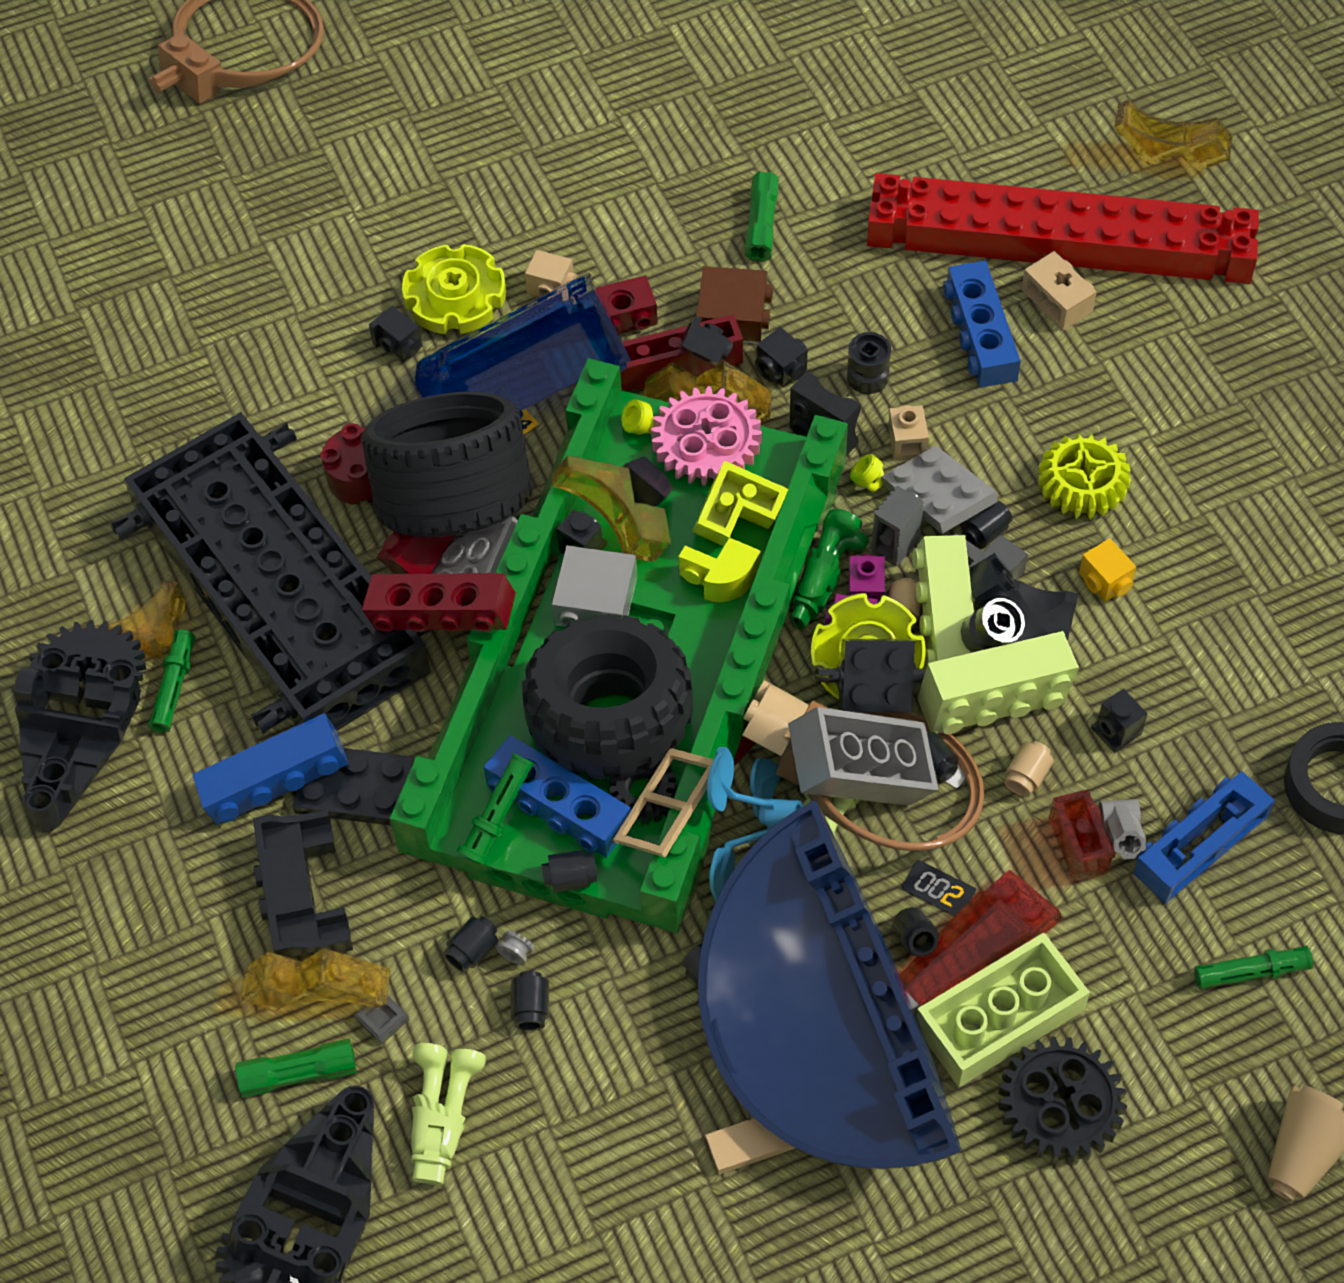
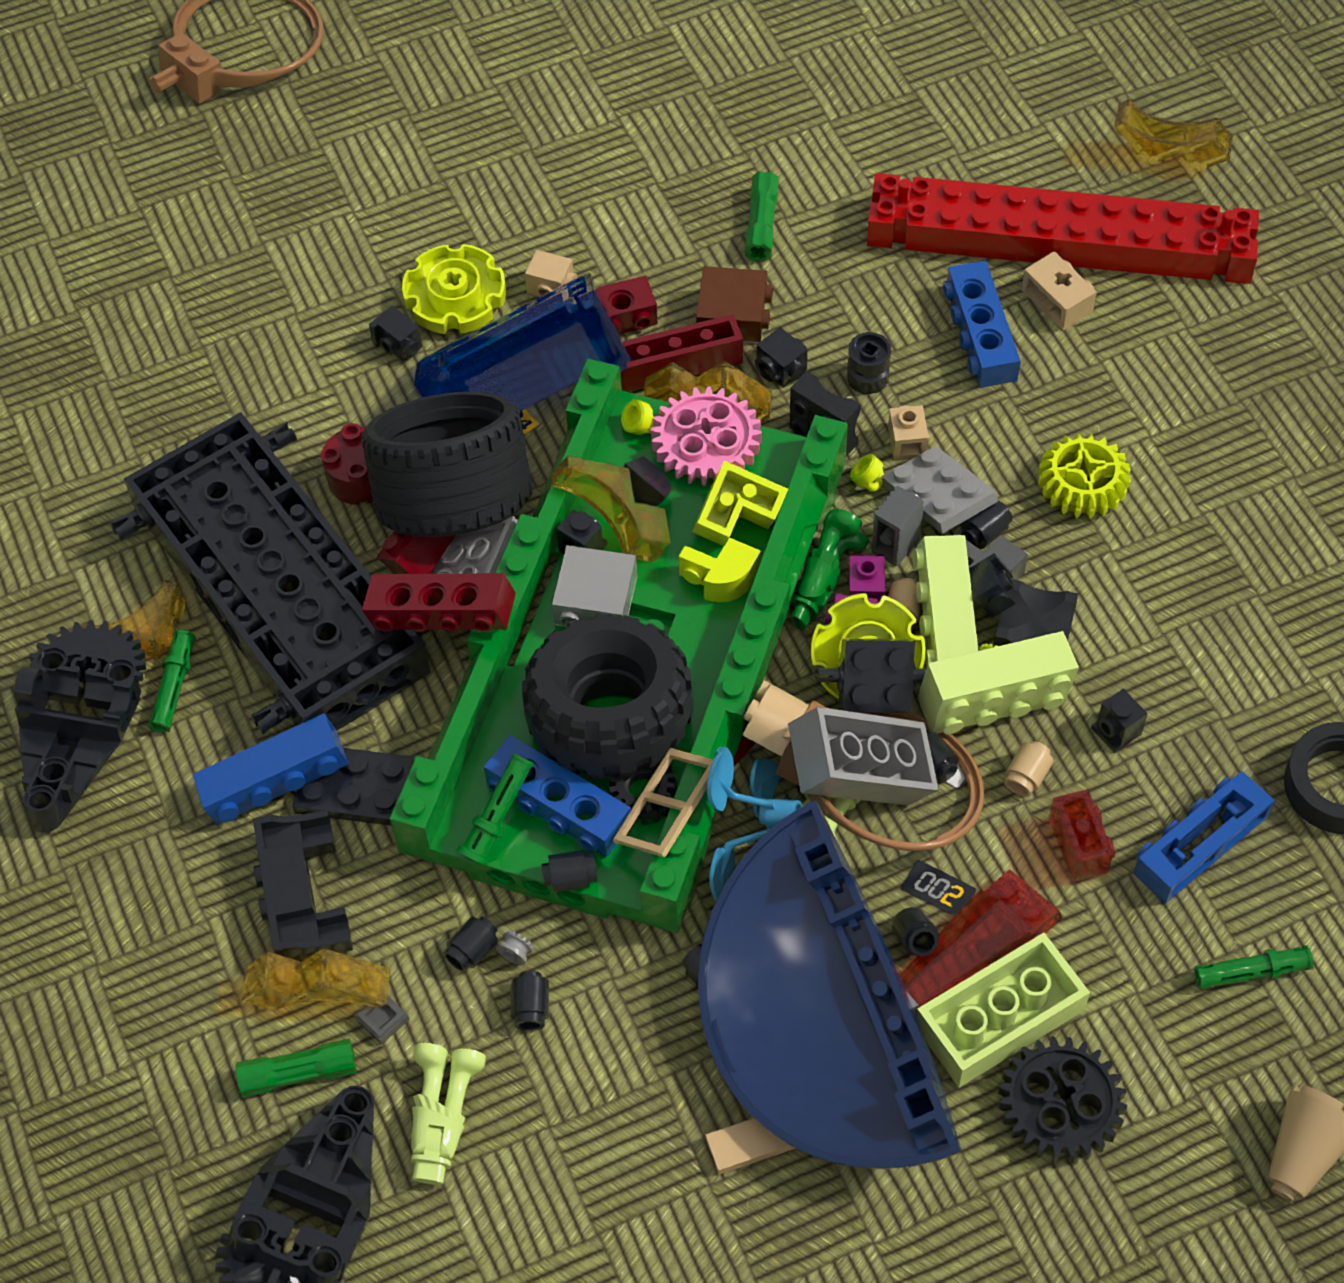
black brick [678,316,733,365] -> none
black wheel [961,598,1025,653] -> none
yellow brick [1079,538,1136,602] -> none
light grey piece [1098,799,1146,859] -> none

